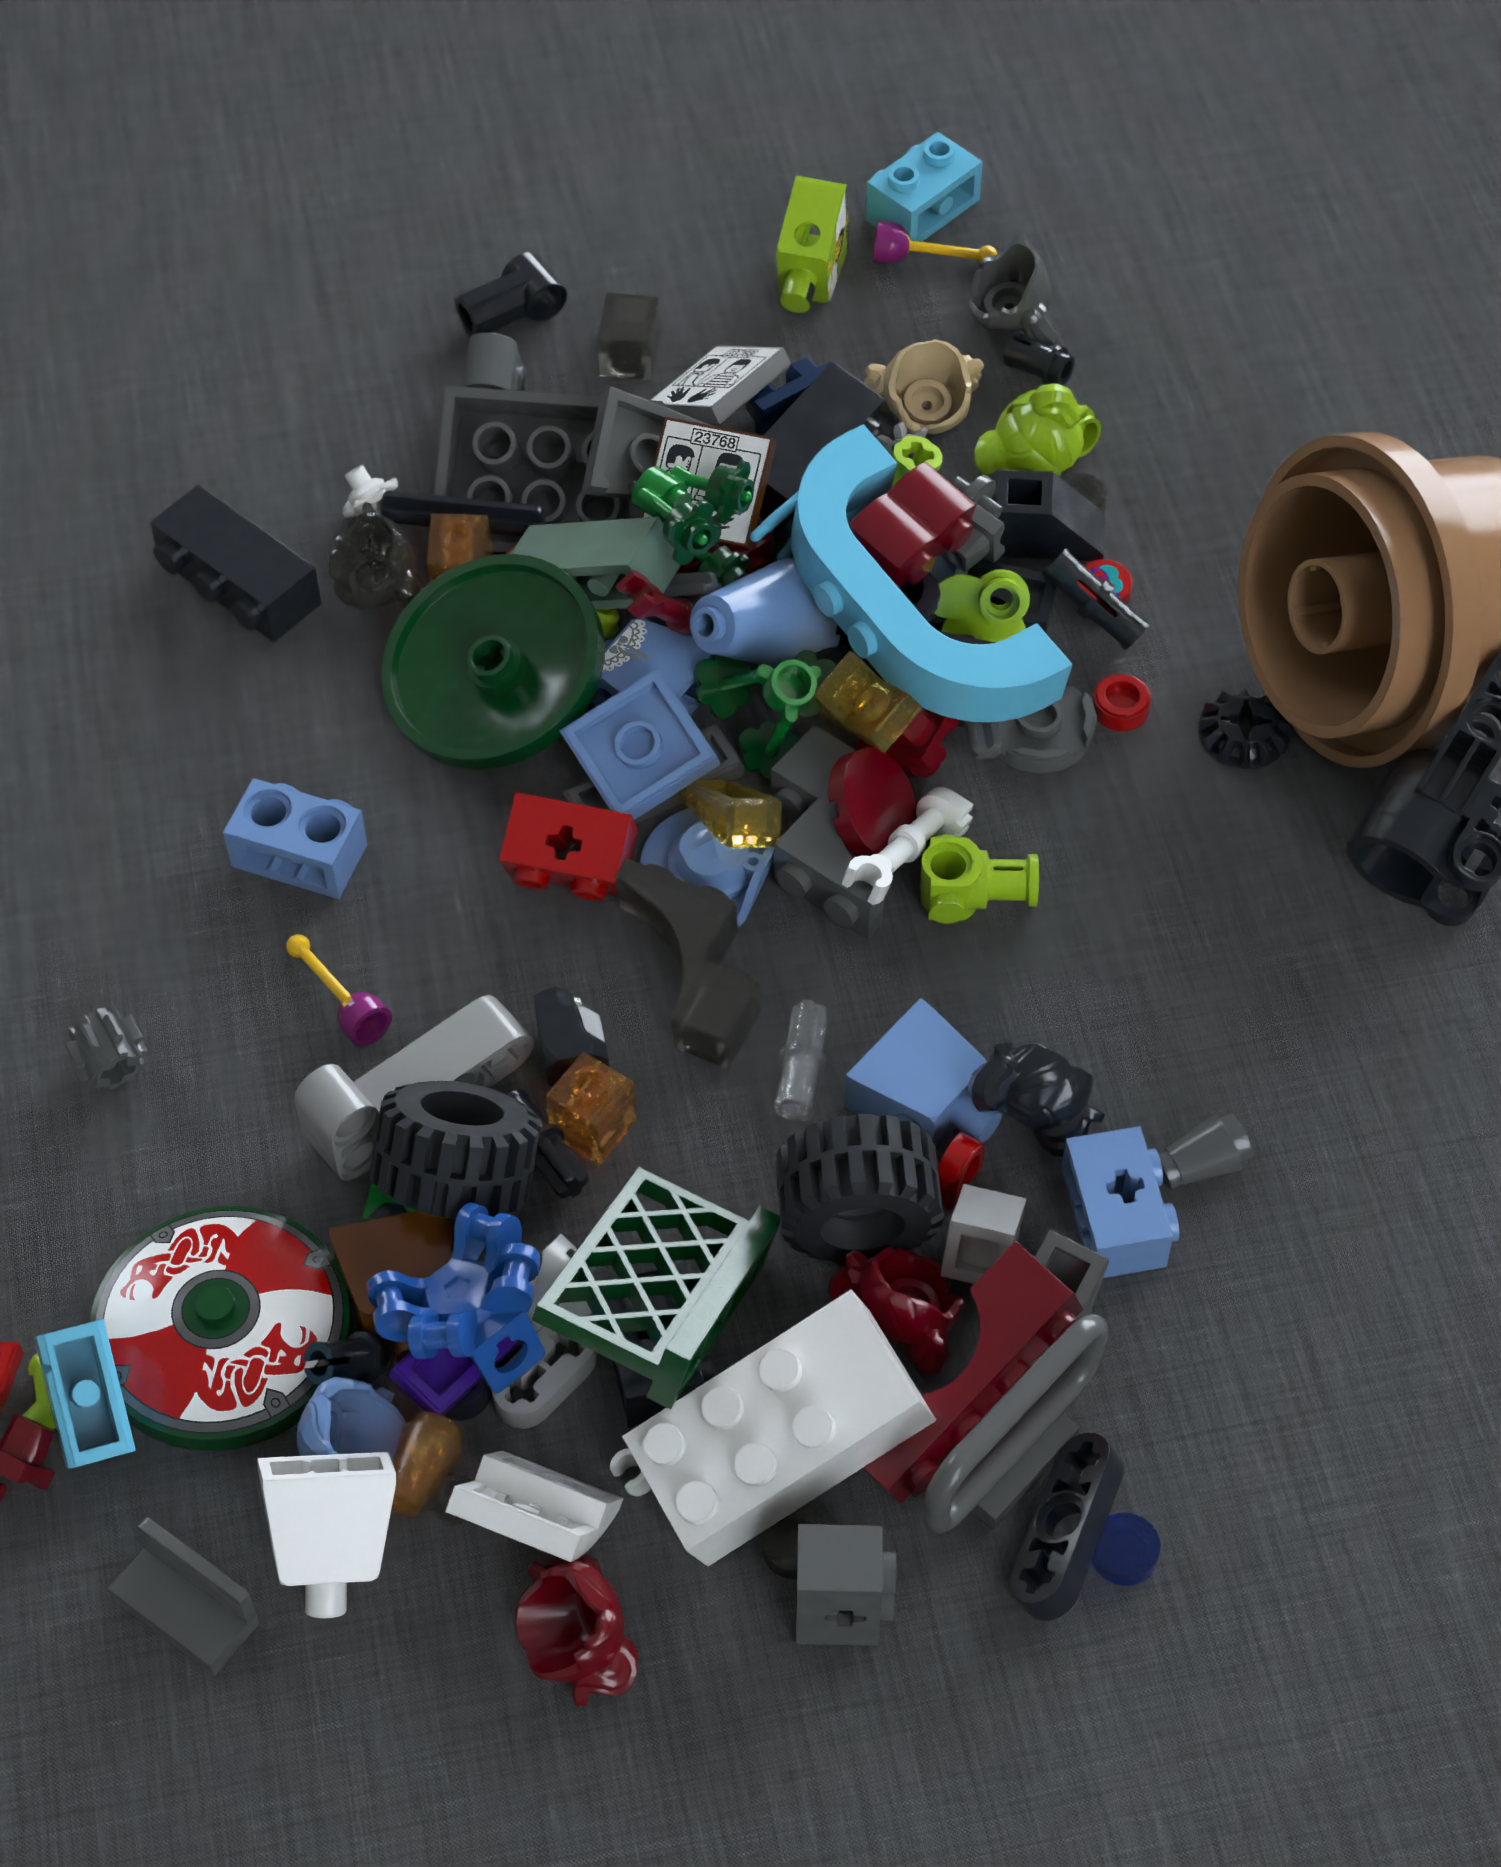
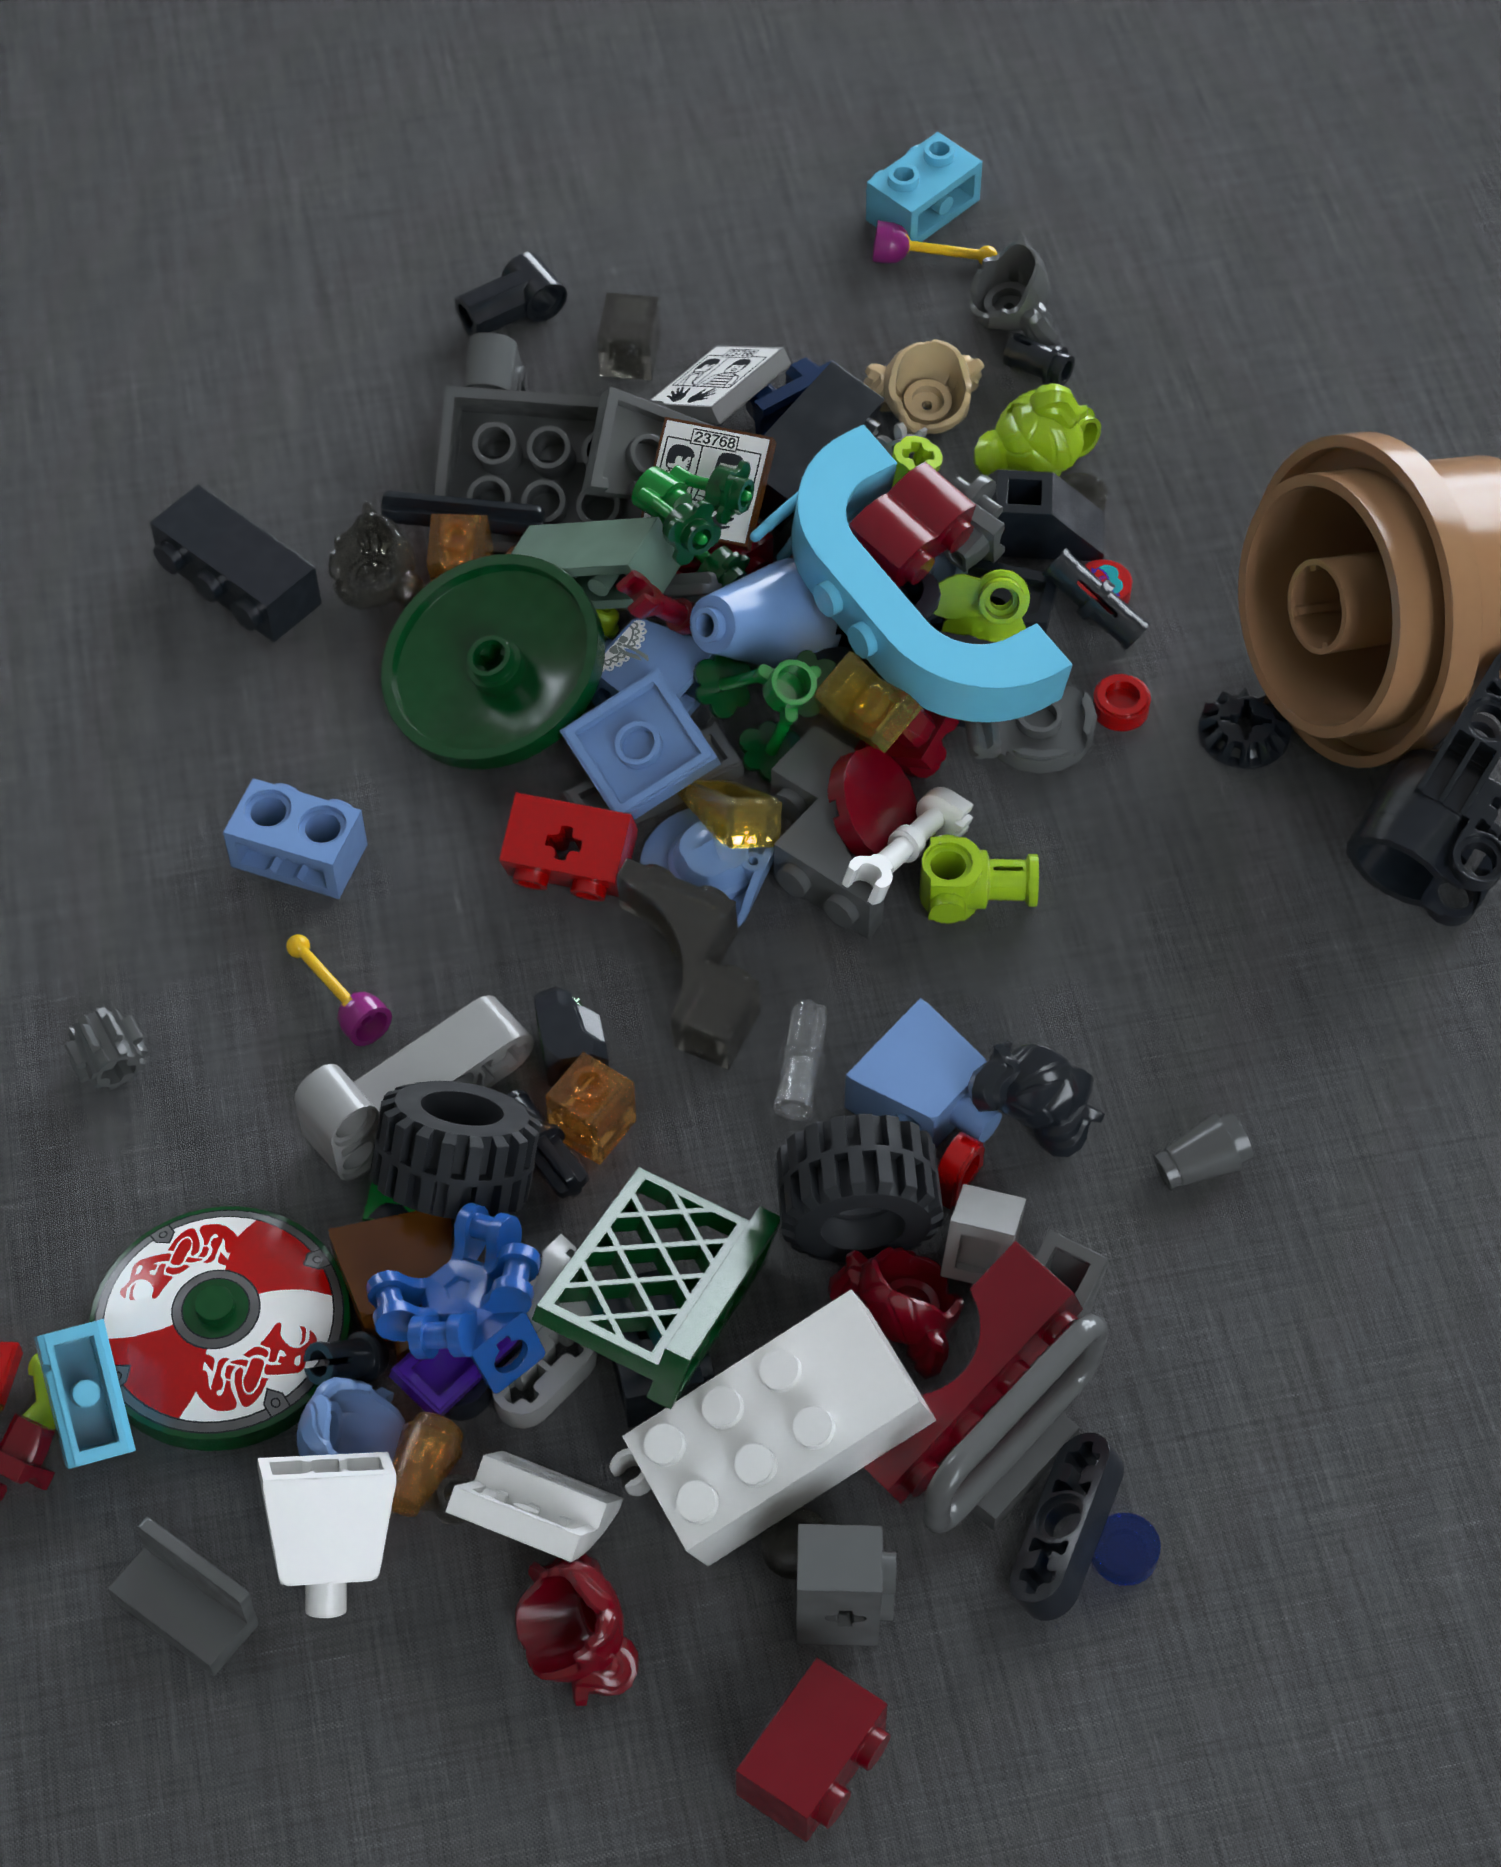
white plant [342,465,398,524] -> none
lime torso [776,175,849,313] -> none
medium blue brick [1061,1126,1179,1278] -> none
none -> dark red brick [736,1658,891,1843]

